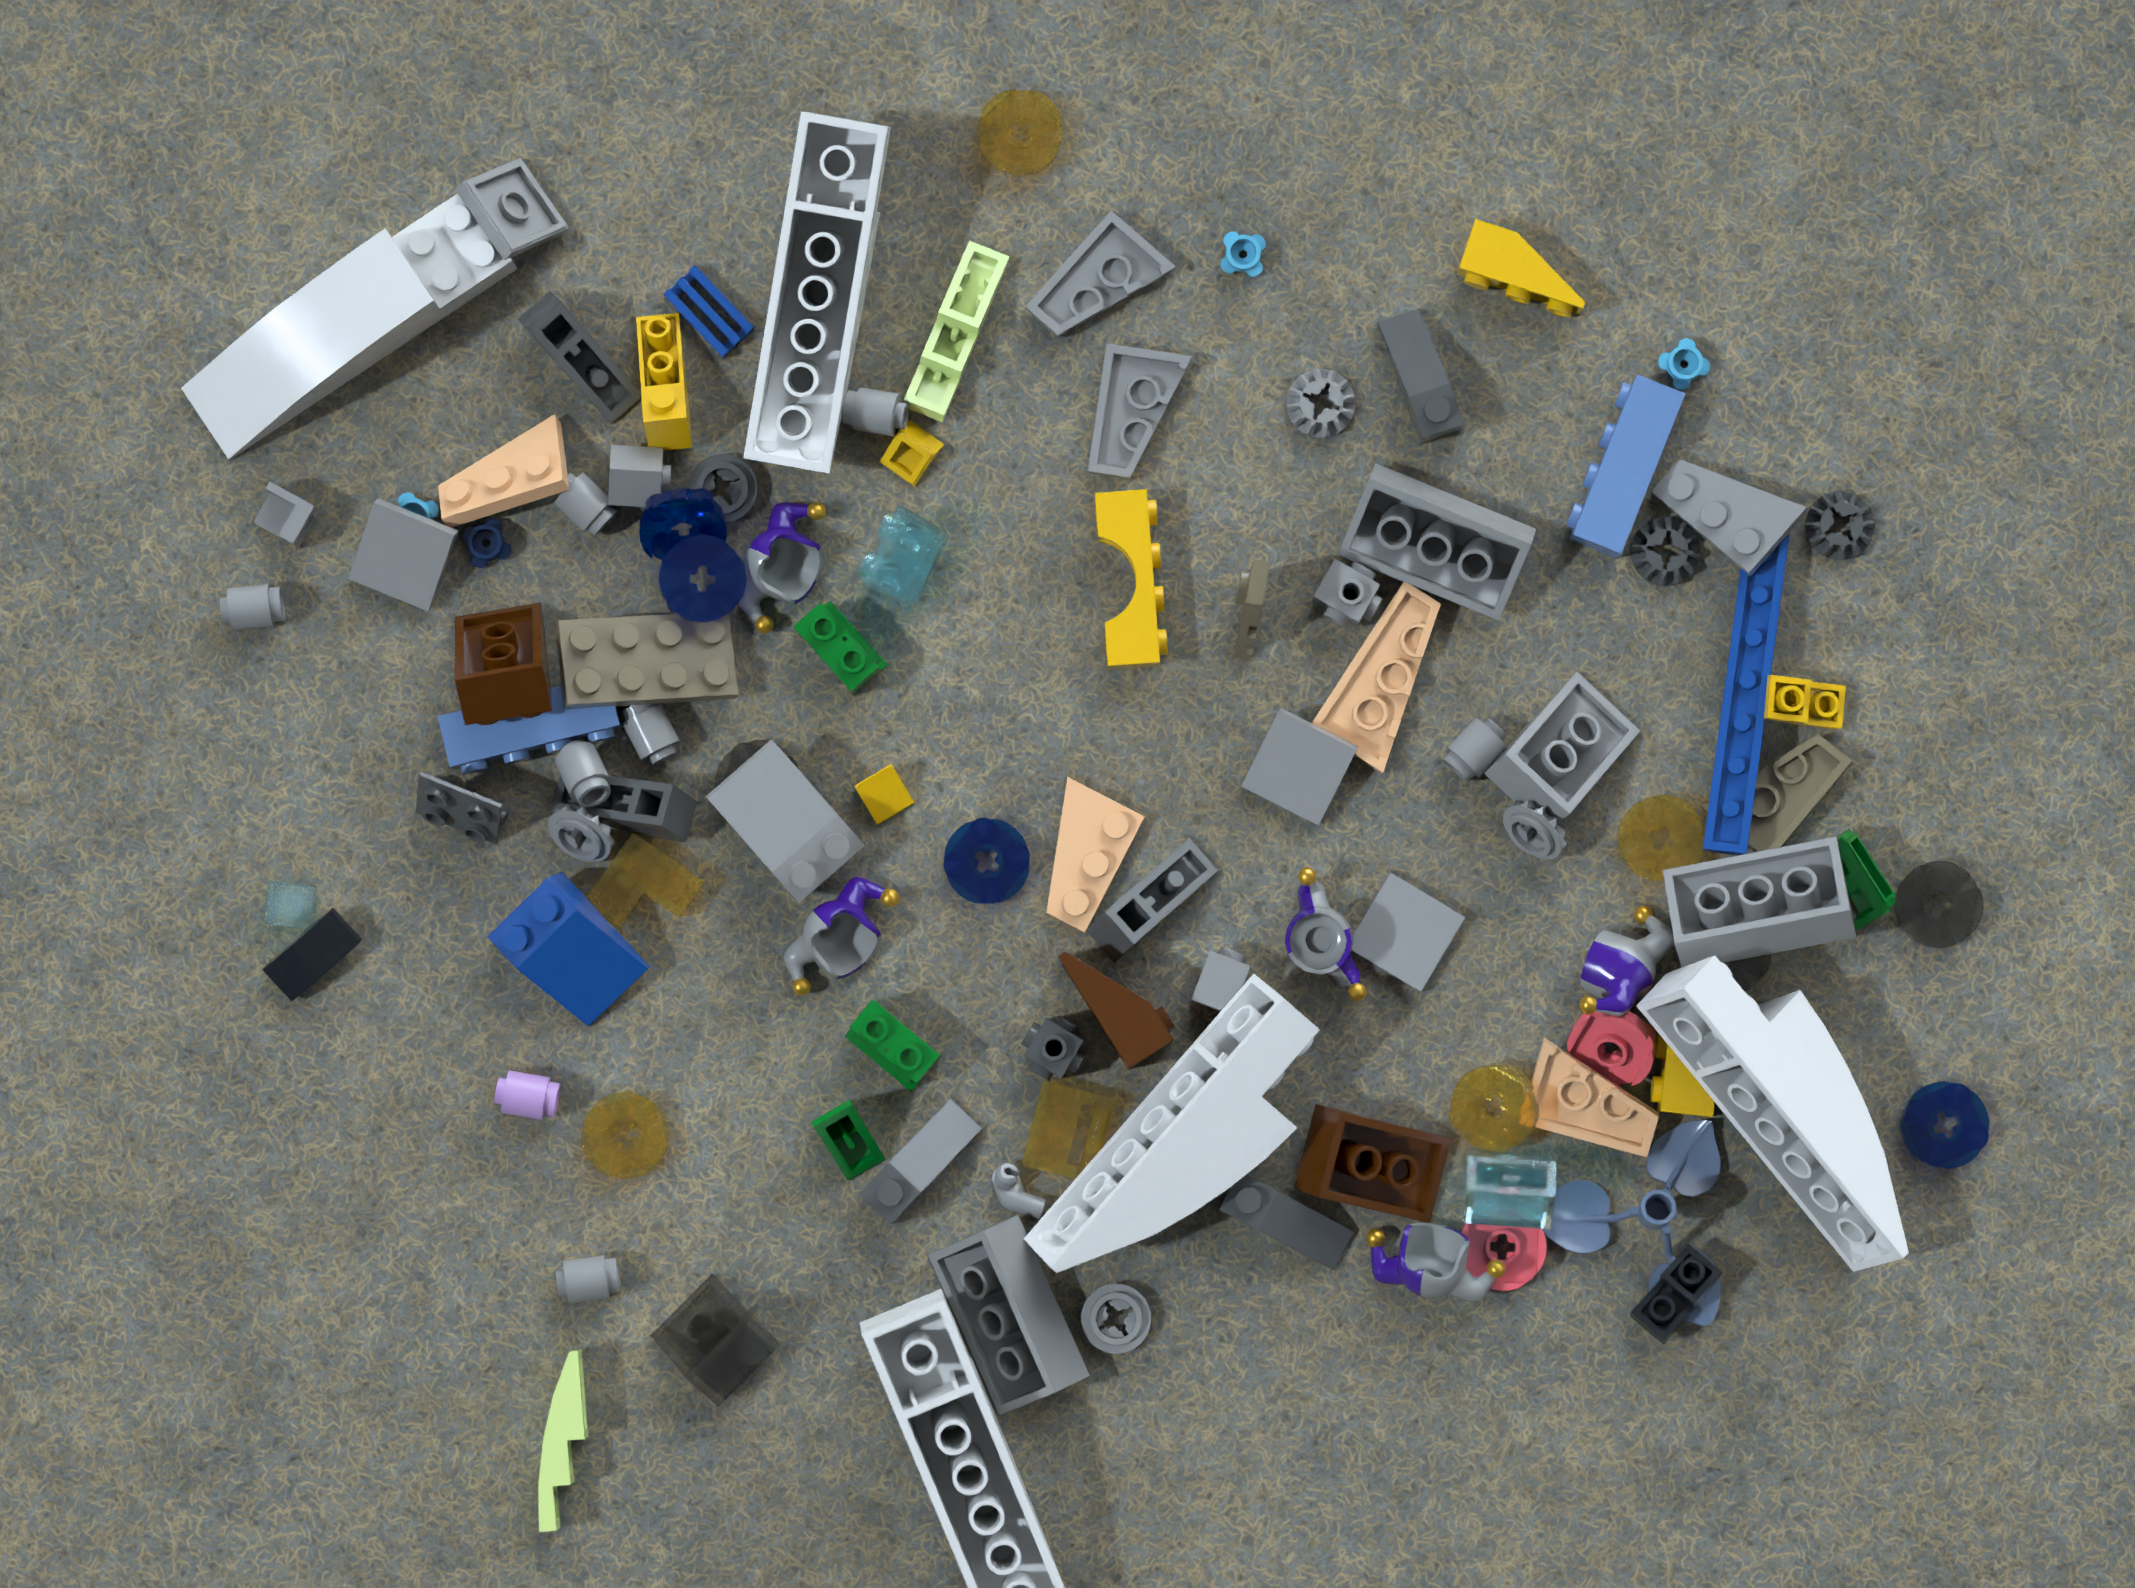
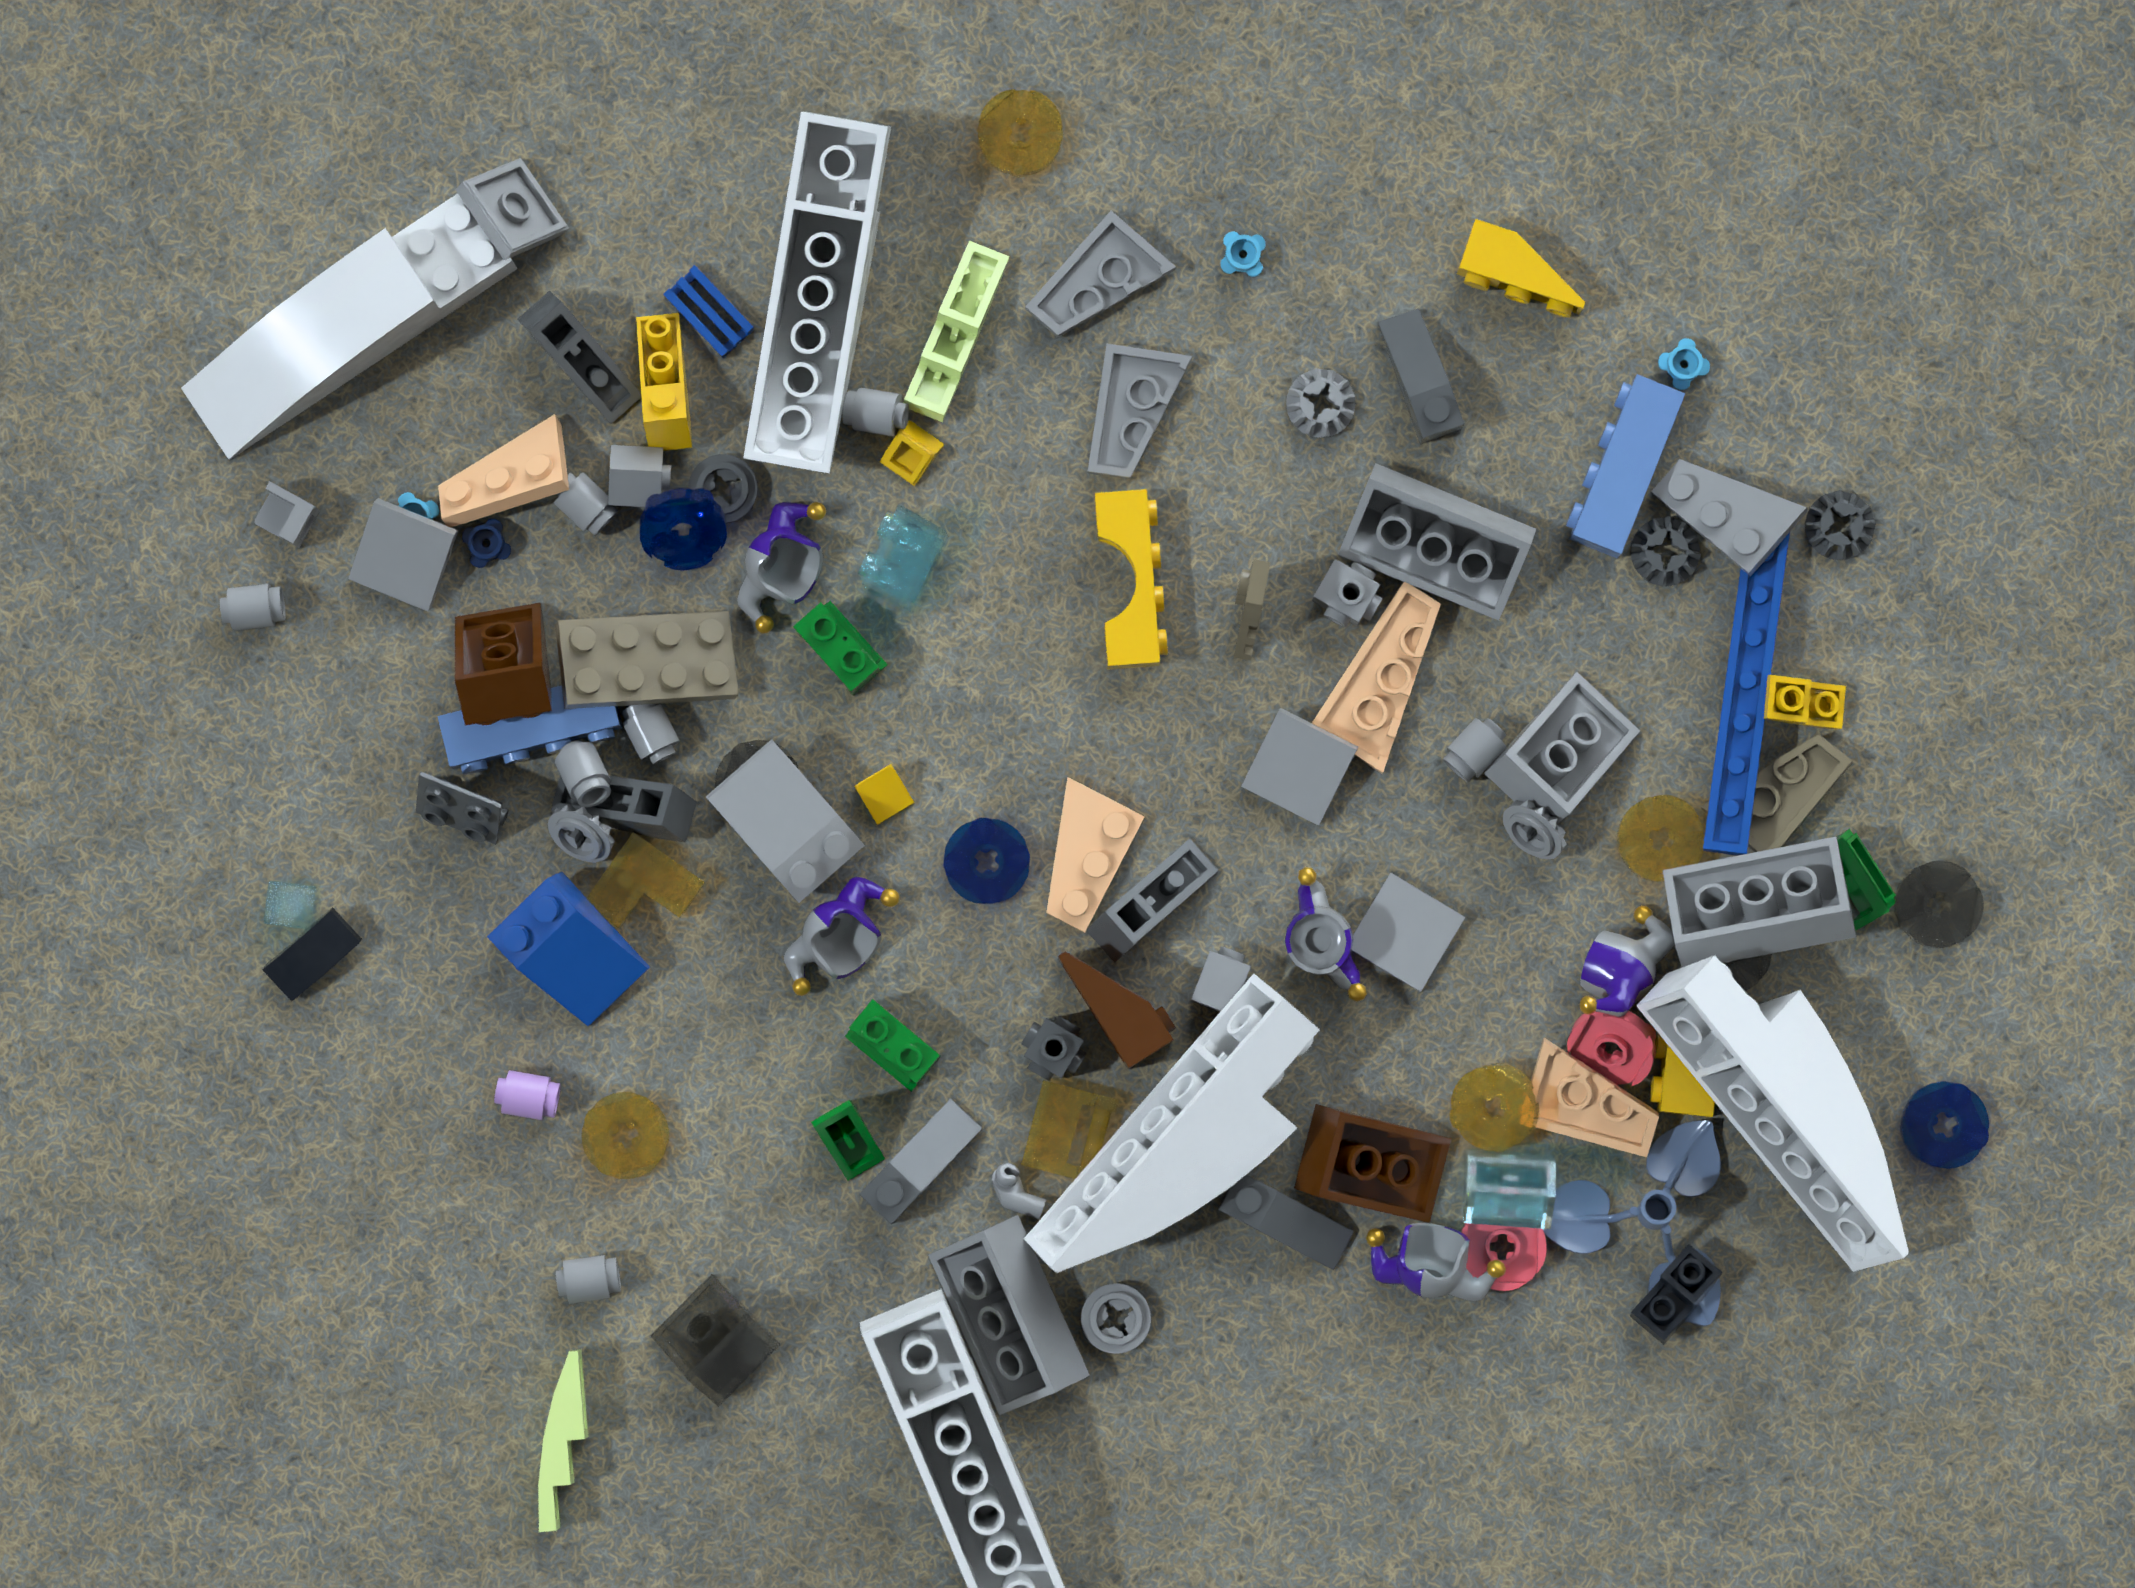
clear blue plate [658,535,747,623] -> none

